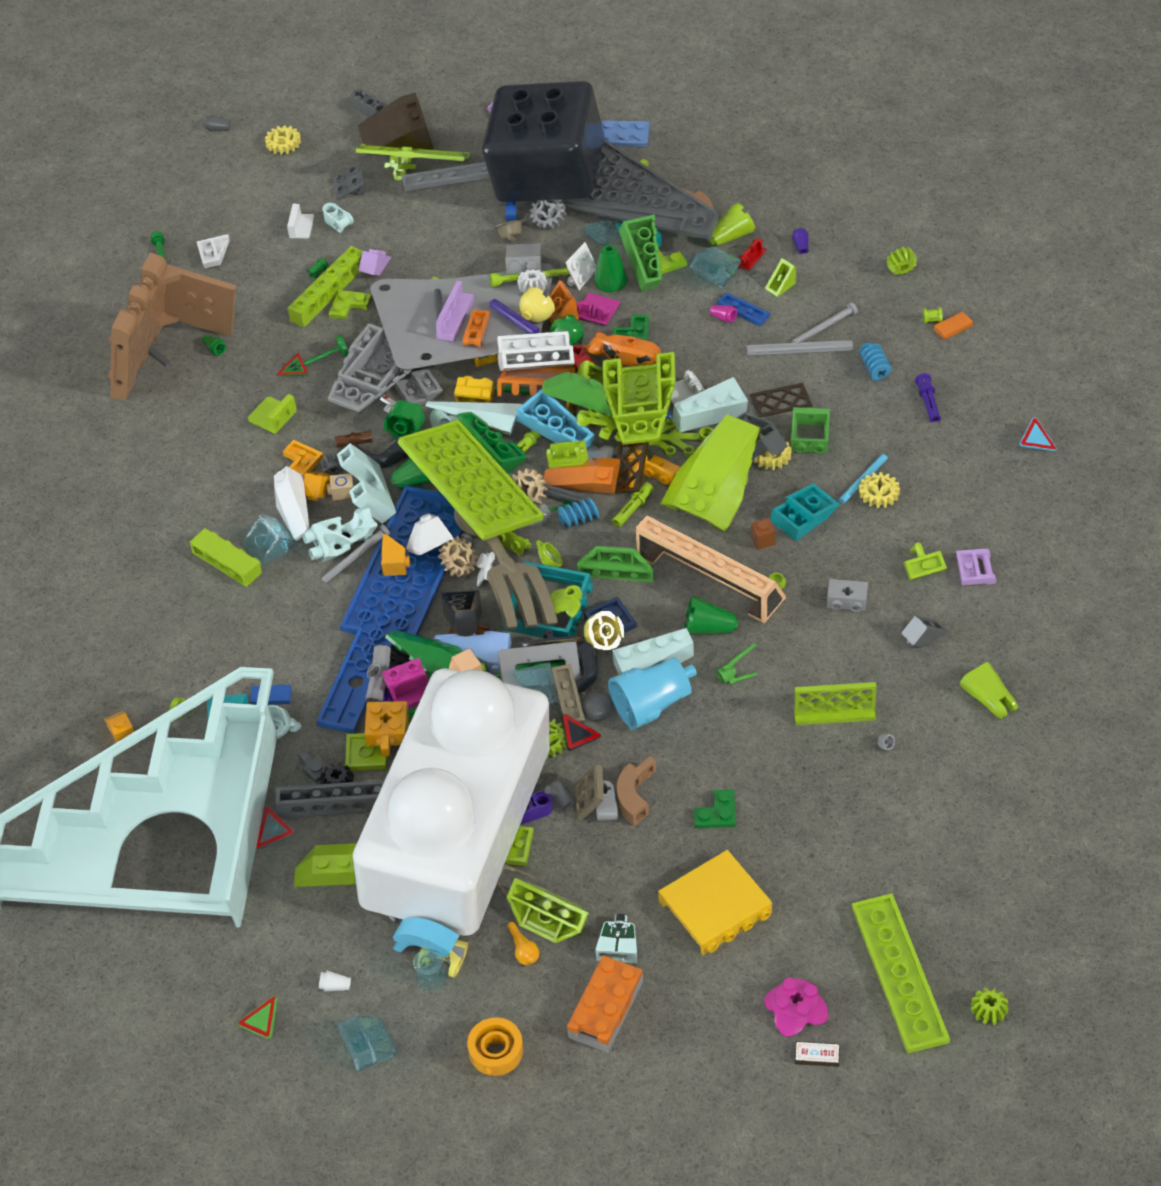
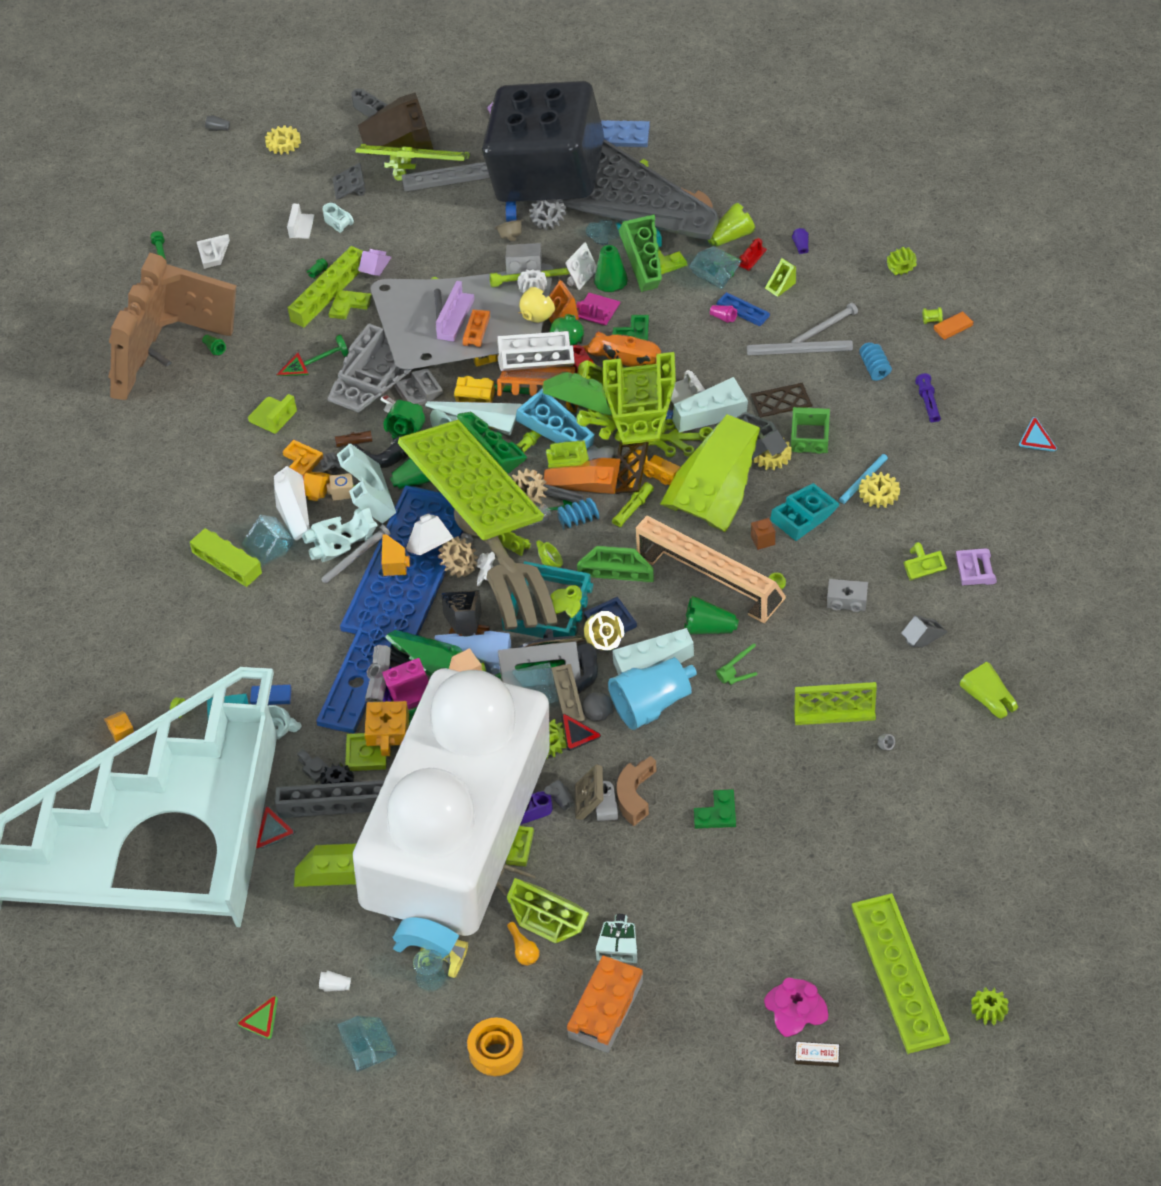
dark purple axle [489,299,540,334] -> none
yellow panel [658,850,772,955] -> none

